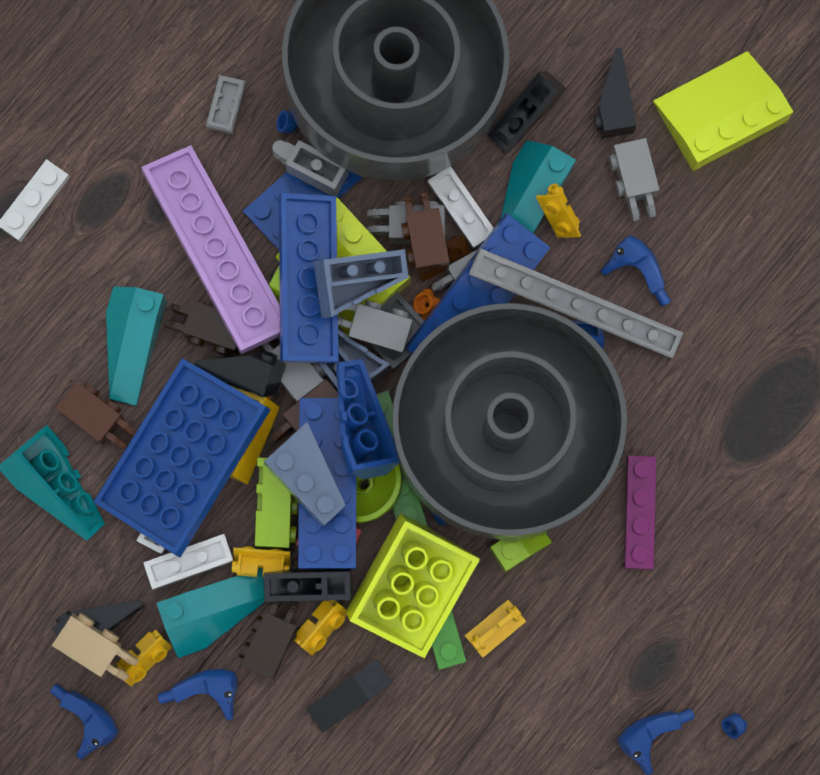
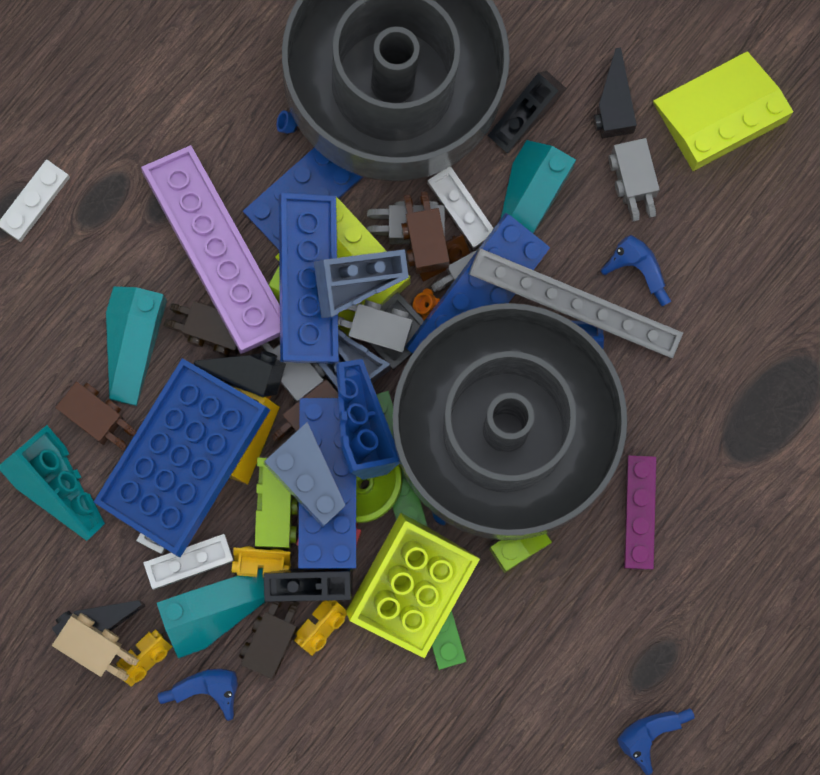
blue animal [50,684,119,760] -> none
light grey plate [206,75,246,135] -> none
light grey hinge [272,140,349,196] -> none
black slope [307,659,393,733] -> none
yellow hinge [465,600,526,658] -> none
yellow hinge [536,184,581,238] -> none
blue hinge [721,713,747,739] -> none

